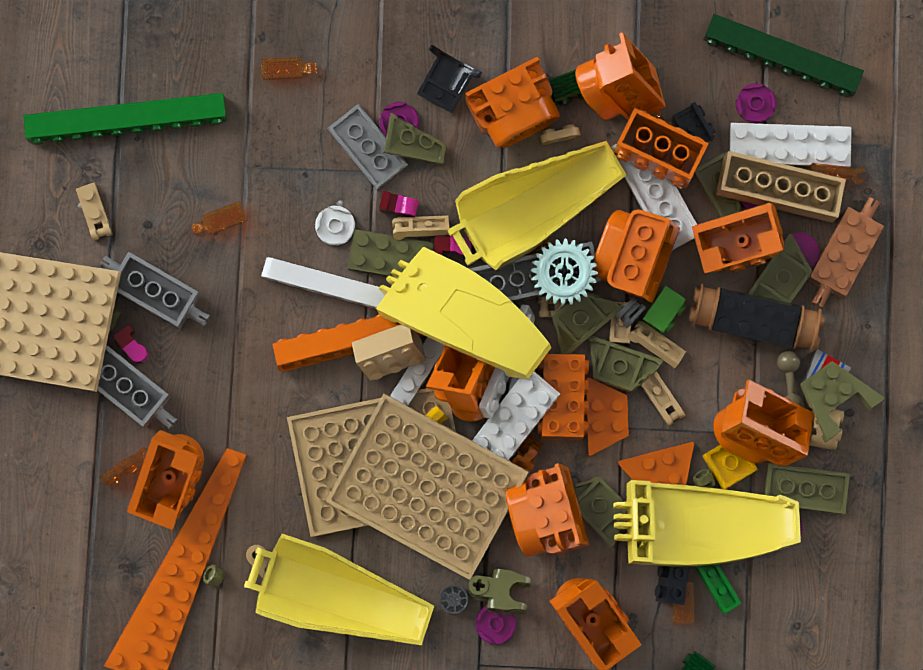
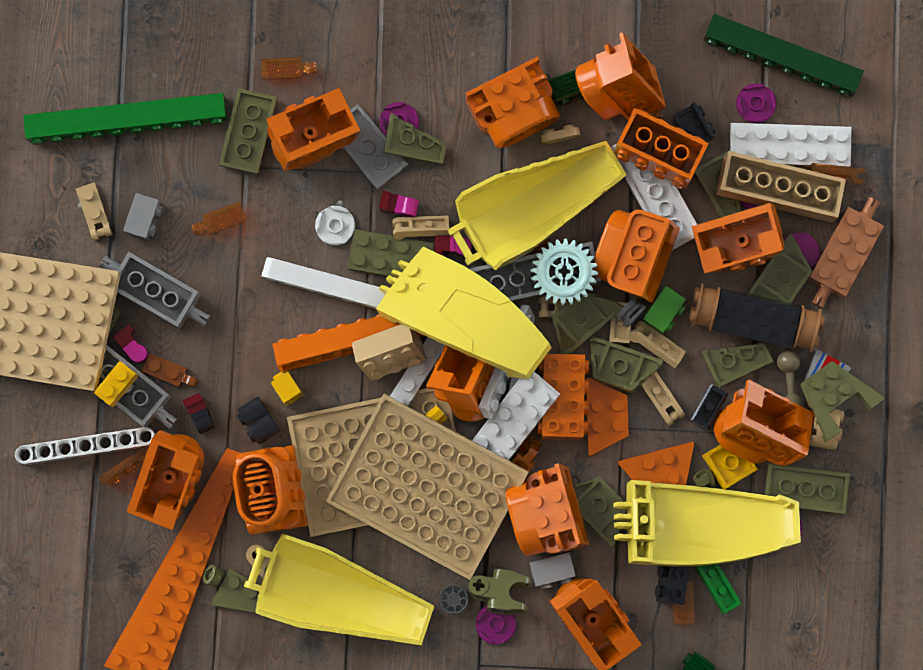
black piece [417,45,483,113] -> none
none -> white beam [15,427,156,465]
none -> yellow brick [94,361,139,407]
none -> light grey brick [123,193,163,241]
none -> dark orange plate [142,353,198,388]
none -> leg [182,393,215,434]
none -> olive wing [211,569,260,612]
none -> olive plate [219,88,277,175]
none -> orange brick [233,445,308,535]
none -> black brick [237,397,280,445]
none -> orange brick [266,88,360,171]
none -> yellow brick [271,371,304,406]
none -> light grey brick [529,552,575,590]
none -> black brick [689,384,728,431]
none -> olive wing [700,343,773,388]

